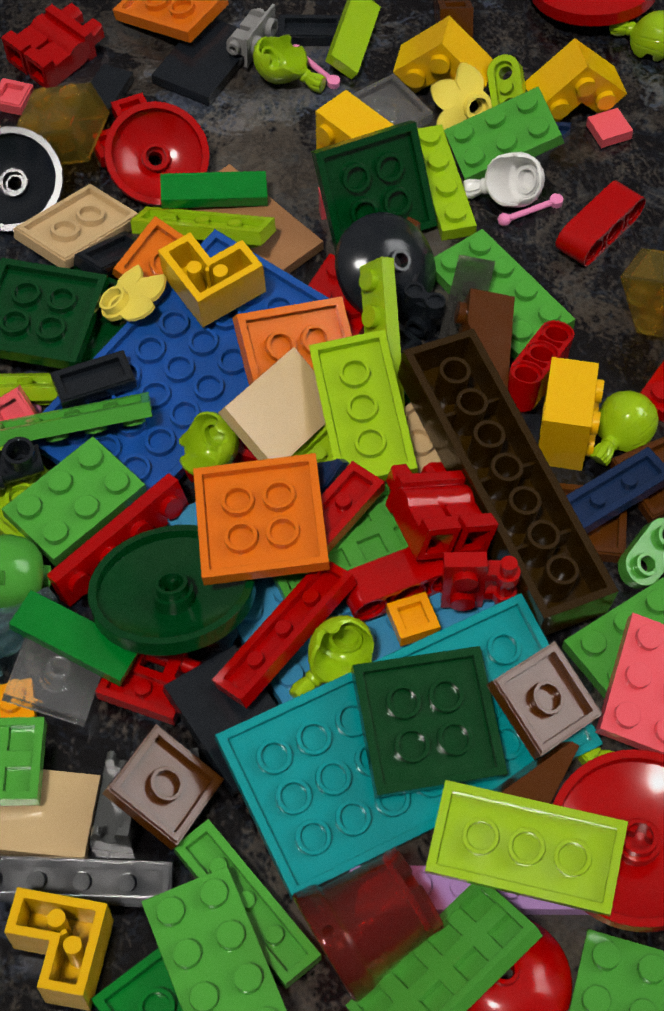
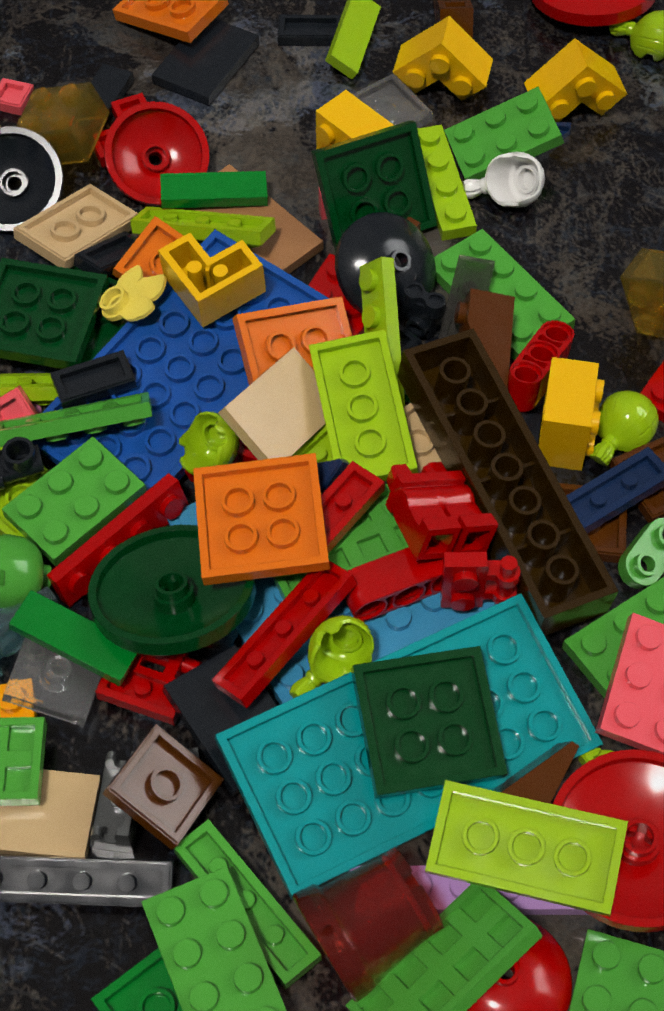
red hips [1,3,105,92] -> none
yellow brick [4,887,114,1011] -> none
light grey hinge [226,3,278,68] -> none
lime hair [253,35,326,94] -> none
bright pink hinge [293,44,340,89] -> none
light orange plate [386,591,441,647] -> none
light yellow plate [430,62,492,130] -> none
tile [486,641,603,760] -> none
lime plate [487,54,526,107] -> none
bright pink hinge [497,193,564,226] -> none
red beam [555,180,646,267] -> none
coral tile [586,108,633,148] -> none

